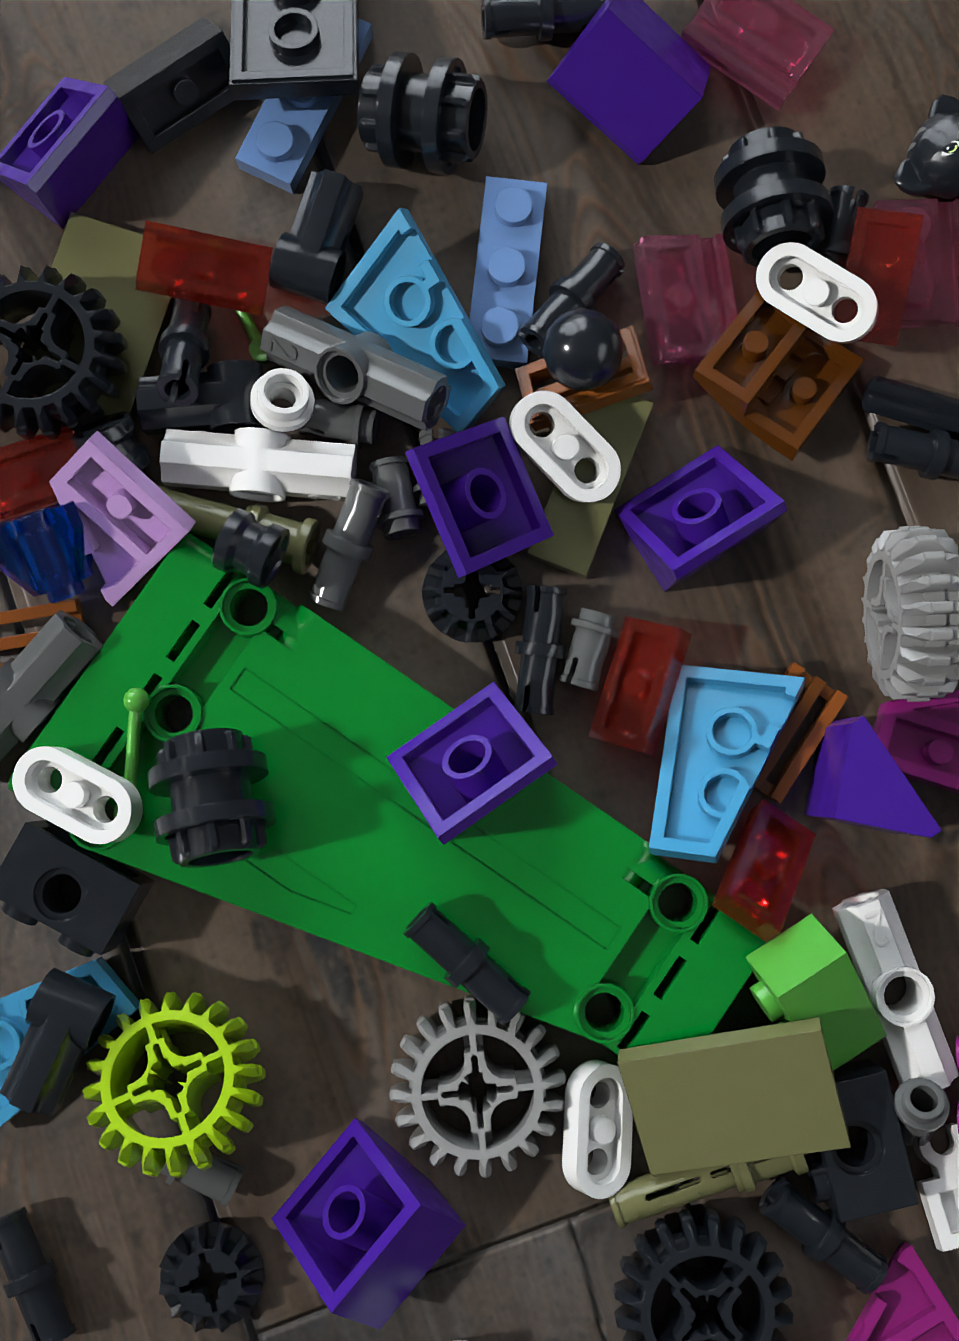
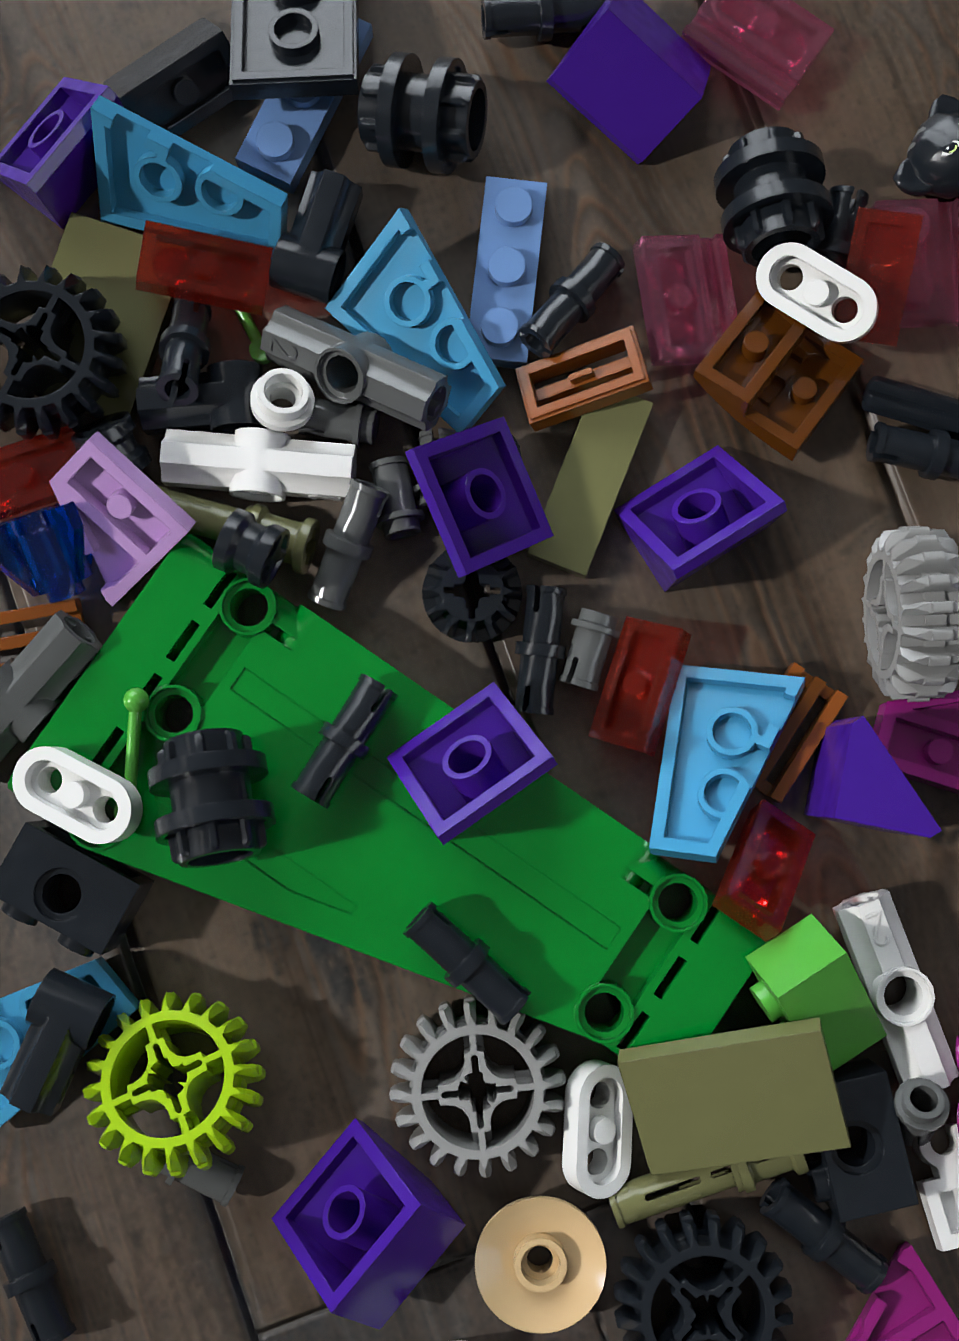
black gear [159,1222,264,1333] -> none
white plate [509,391,621,503] -> none
black piece [542,307,625,392] -> none
none -> dark azure wing [90,95,288,259]
none -> black pin [290,673,398,809]
none -> tan dish [475,1195,607,1334]

